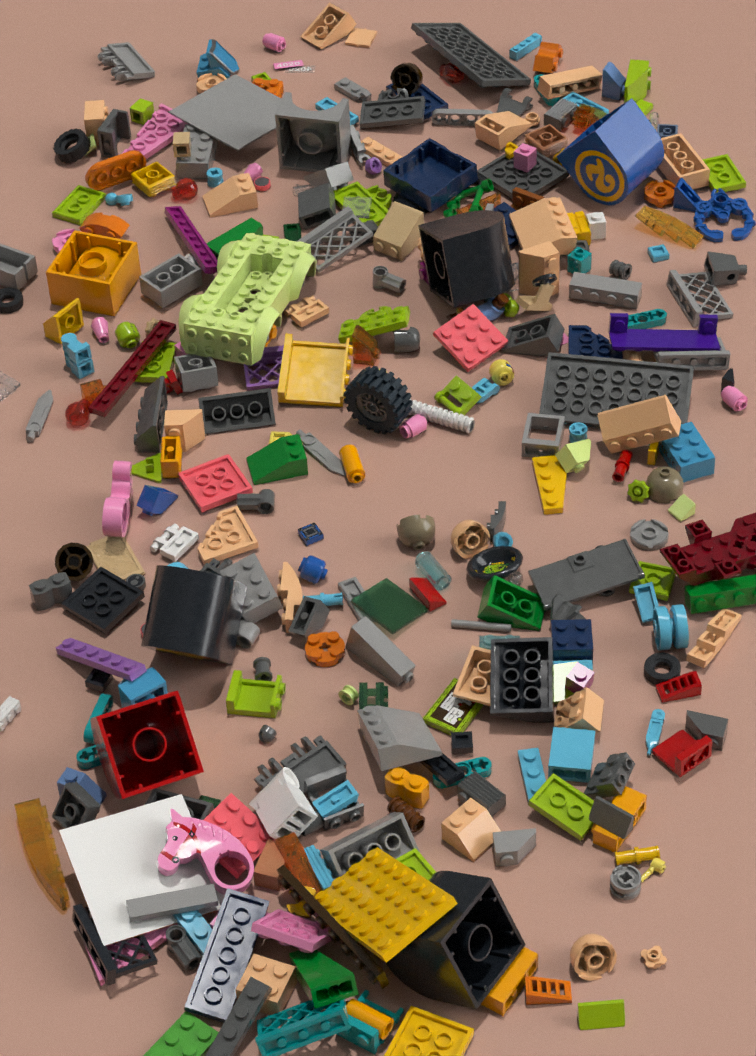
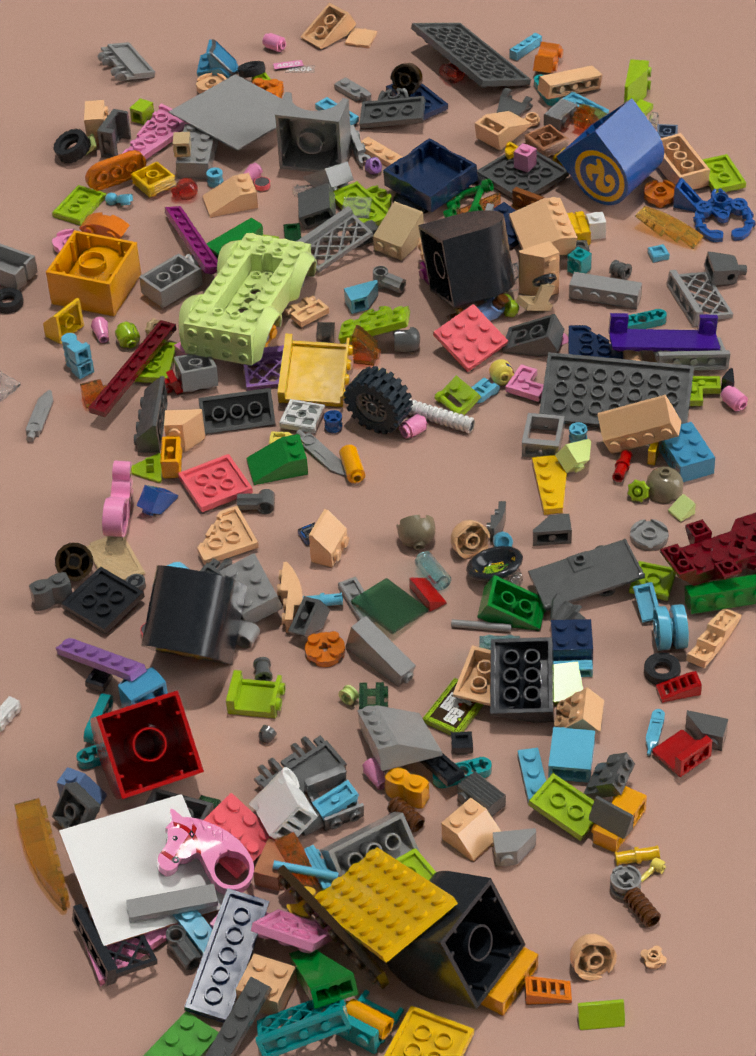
clear red piece [65,399,91,427] -> none
white plate [150,523,199,562] -> none
blue head [298,555,328,584] -> none
light grey beam [432,109,493,126] -> none
brick [565,662,595,693] -> none
medium blue slope [602,62,626,101] -> none
none -> black tyre [237,61,266,78]
none -> medium azure bar [272,860,339,880]
none -> white piece [279,399,325,434]
none -> light nougat slope [309,509,349,568]
none -> clear smoke brick [316,322,336,343]
none -> blue wheel [324,410,343,433]
none -> medium azure slope [344,280,378,314]
none -> bright pink cone [362,758,386,790]
none -> bright pink plate [506,365,543,402]
none -> dark grey slope [533,514,572,546]
none -> reddish brown piece [624,887,661,928]
none -> lime plate [690,376,721,406]

